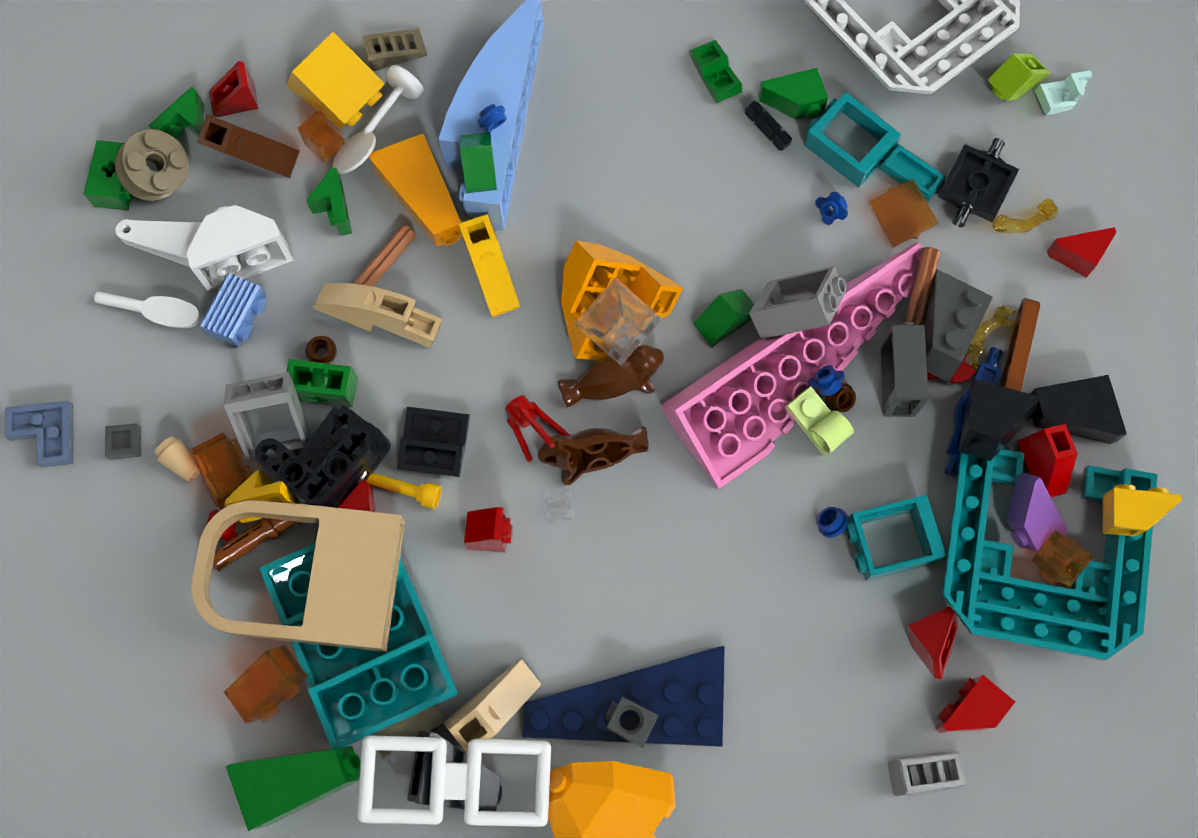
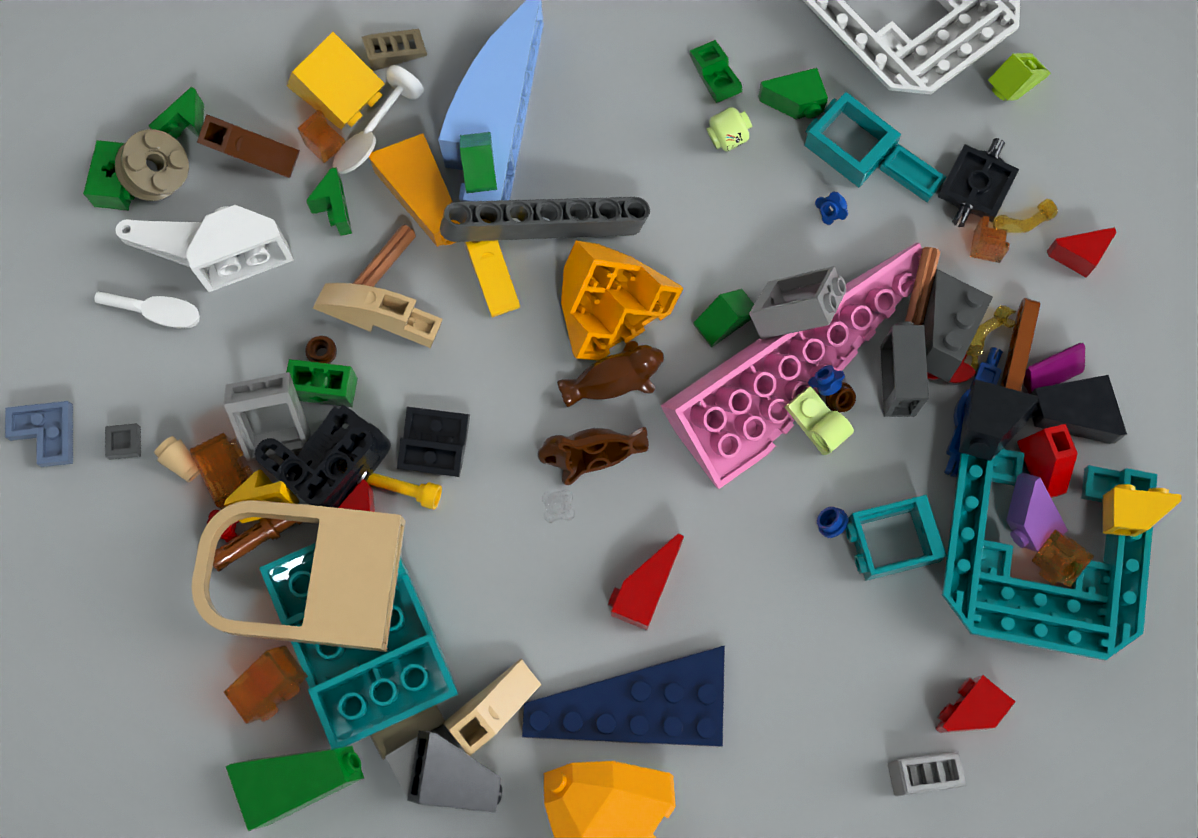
medium blue brick [199,273,266,348] -> none
red slope [209,61,259,117] -> none
white bar [357,735,551,827] -> none
red slope [464,507,513,553] -> none
blue plate [477,104,507,132] -> none
red plant [505,395,571,462] -> none
clear slope [574,277,662,365] -> none
dark grey brick [604,697,659,748] -> none
black axle [745,101,792,151] -> none
clear orange piece [869,179,938,248] -> none
red slope [908,606,958,680] -> none
light aqua slope [1034,70,1092,116] -> none
none -> dark grey beam [440,197,650,242]
none -> red slope [608,533,684,630]
none -> yellowish green head [706,107,752,152]
none -> clear orange panel [970,216,1010,263]
none -> magenta slope [1023,343,1085,394]

